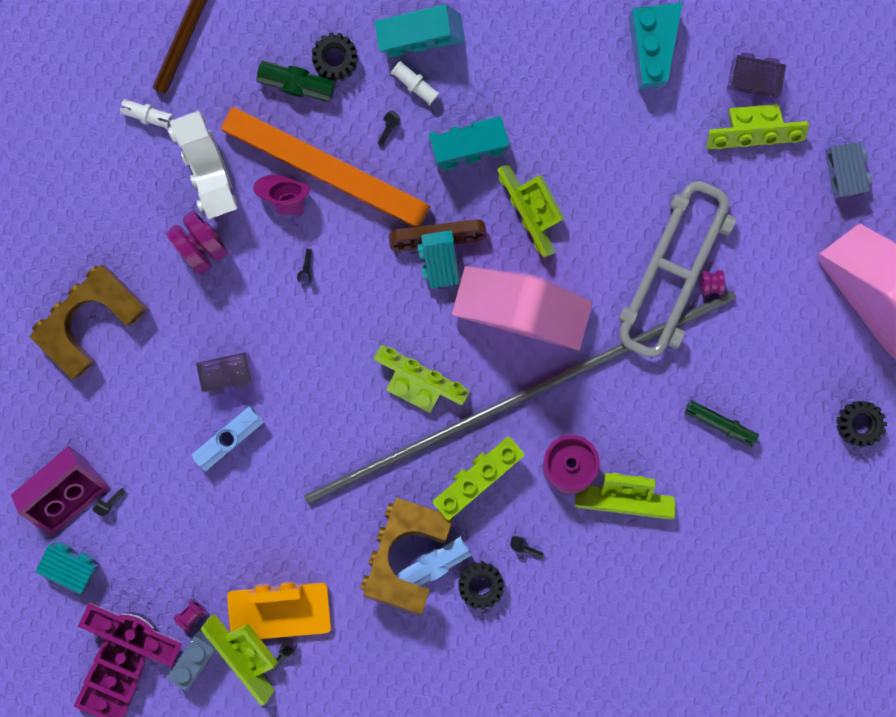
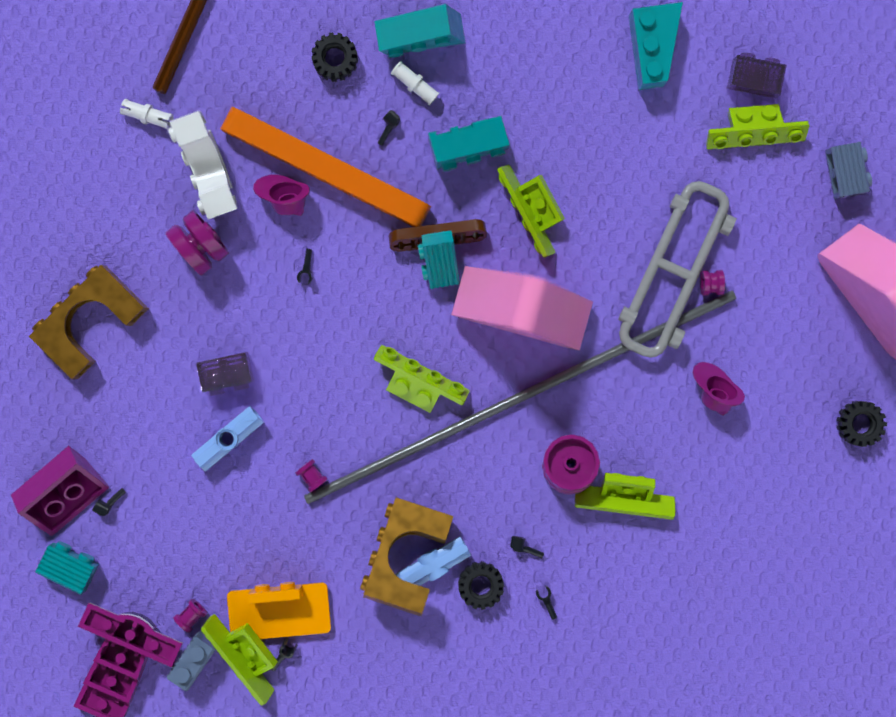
dark green piece [256,60,335,103] -> none
lime bracket [433,437,524,520] -> none
dark green pin [684,399,759,448] -> none
none -> magenta bush [295,459,327,492]
none -> black hand [536,586,557,620]
none -> magenta piece [693,362,745,416]

